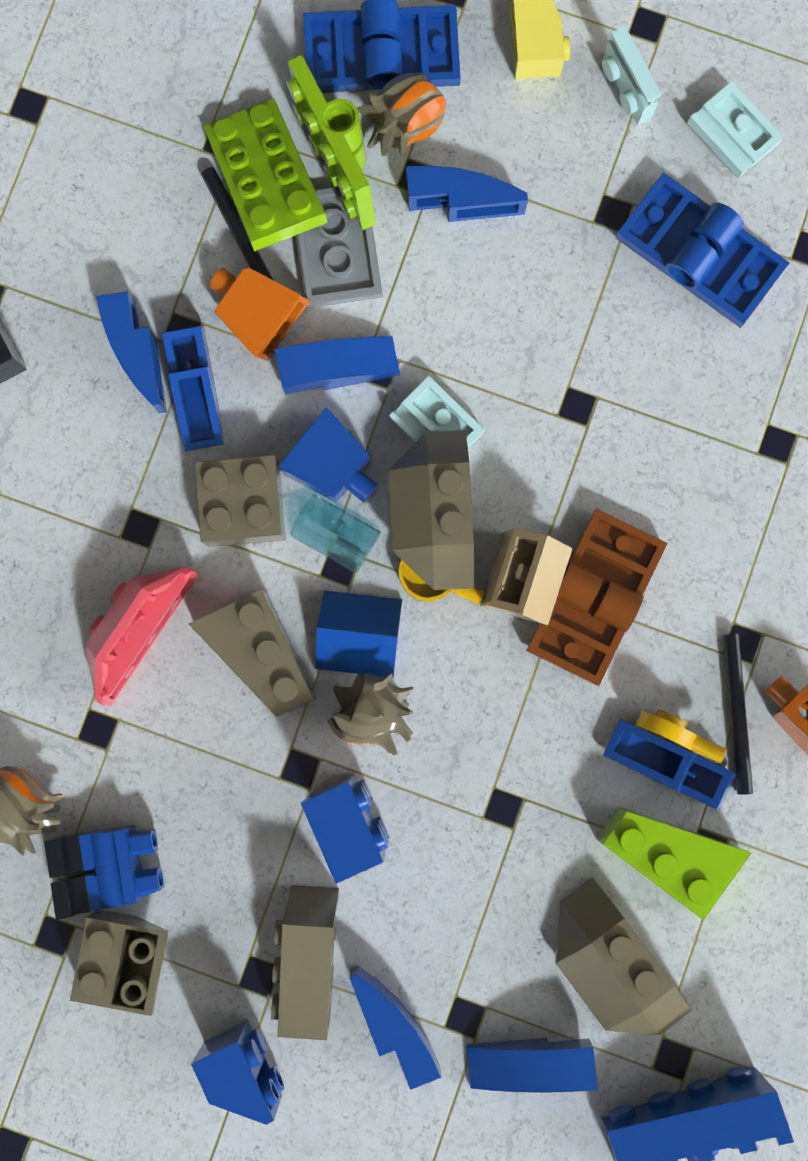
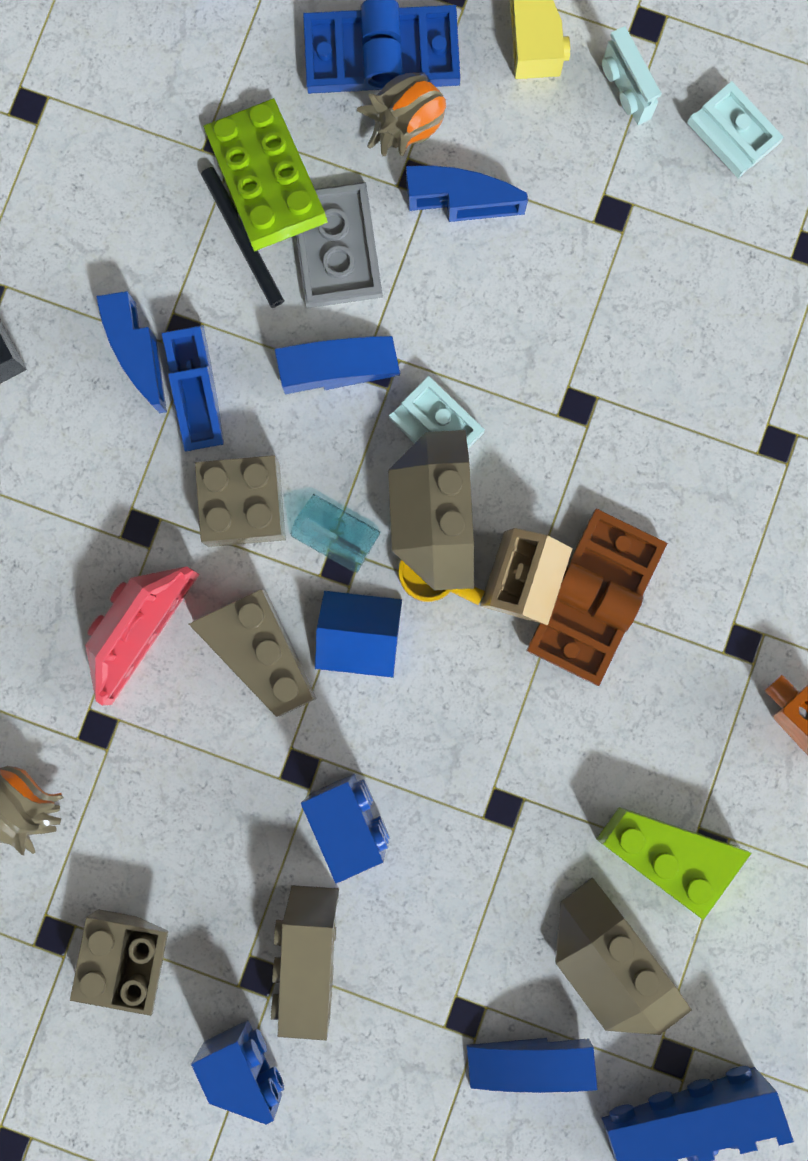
blue hips [44,825,165,920] -> none
orange torso [210,267,310,361] -> none
blue torso [278,408,378,503] -> none
lime plate [286,55,376,231] -> none
dark tan hair [327,673,414,756] -> none
blue slope [349,966,441,1090] -> none
blue slope [603,719,736,811] -> none
blue plate [615,172,790,328] -> none
yellow piece [635,709,727,764] -> none
black piece [723,634,753,795] -> none

